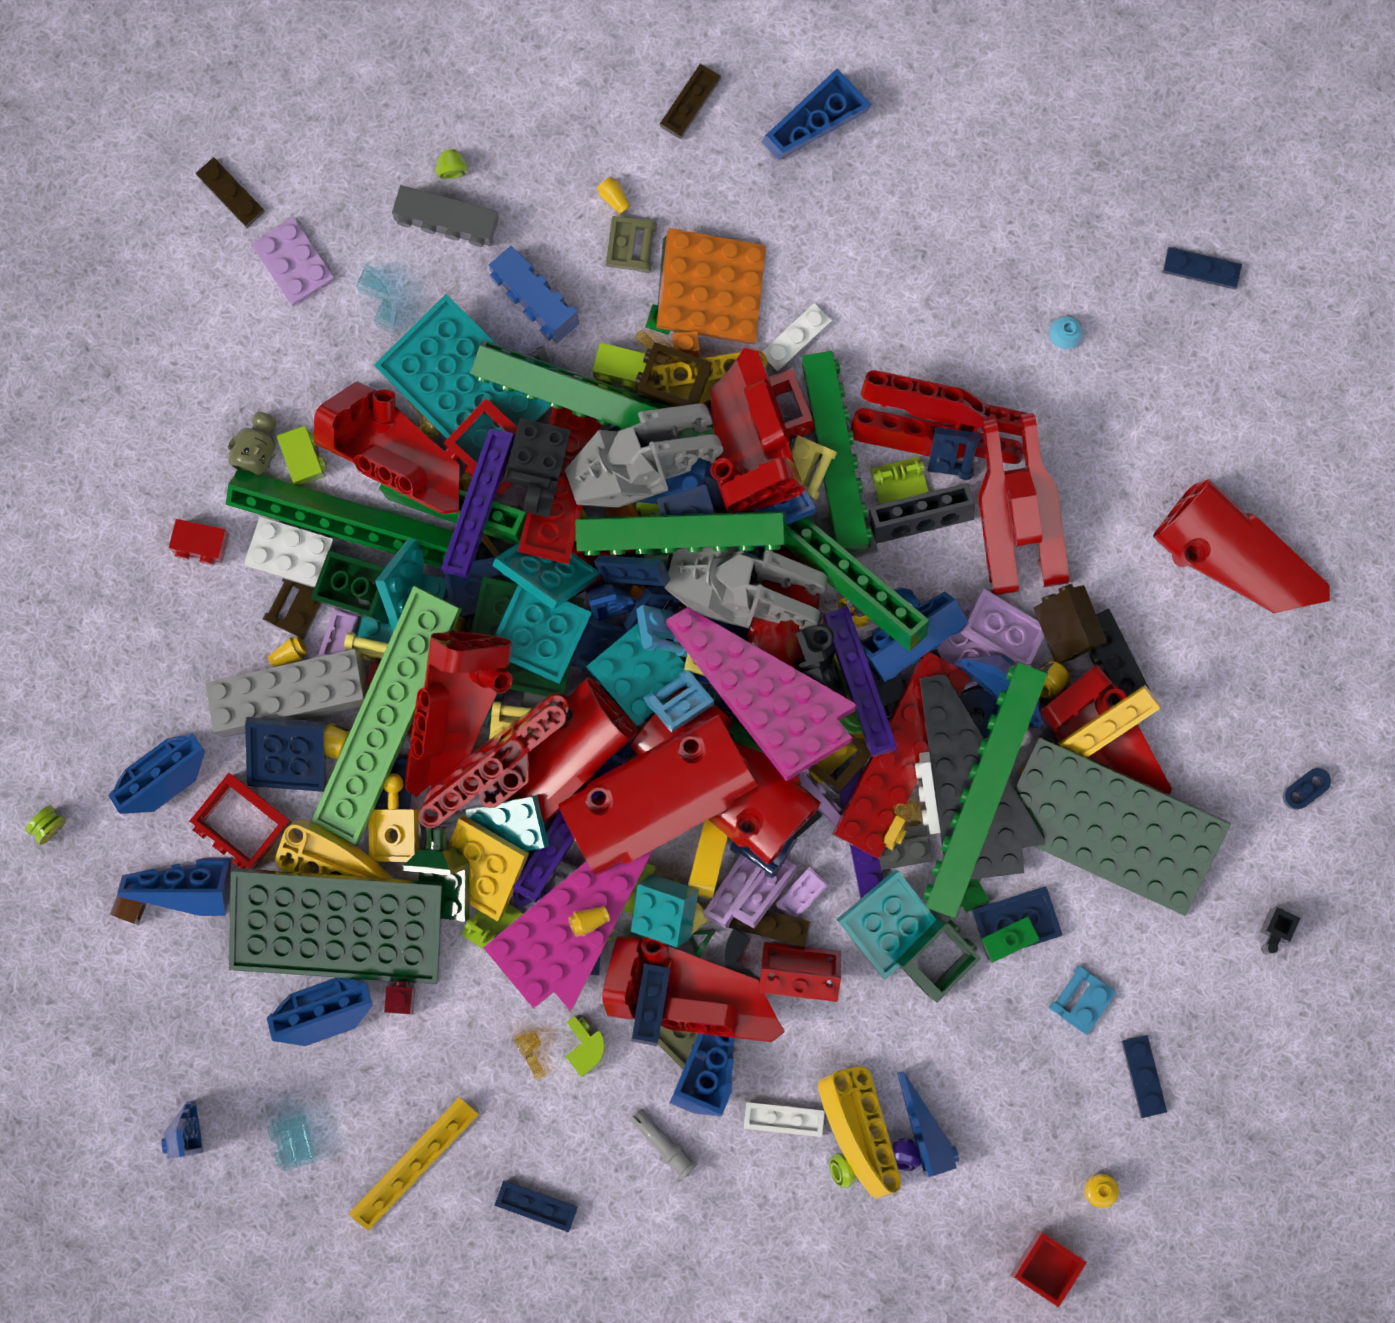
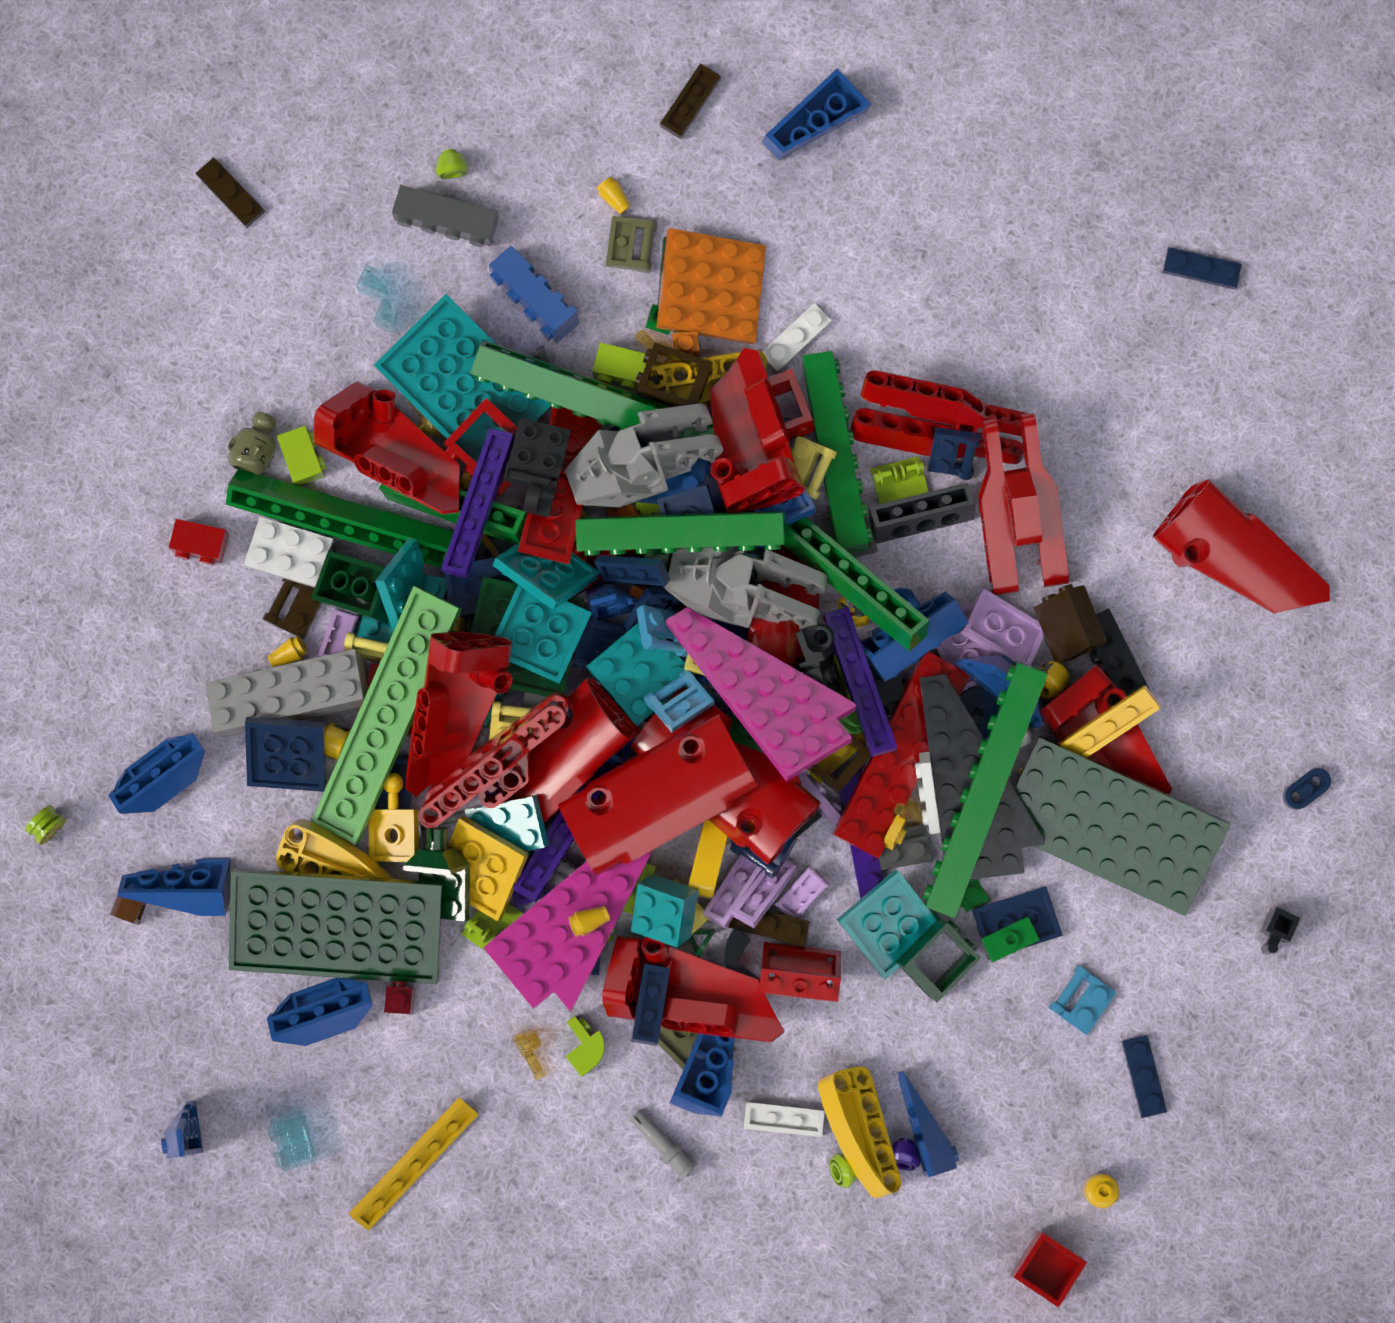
red window [189,772,292,869] -> none
lavender plate [251,217,335,307] -> none
dark blue plate [494,1180,578,1233] -> none
medium azure cone [1049,316,1084,349] -> none

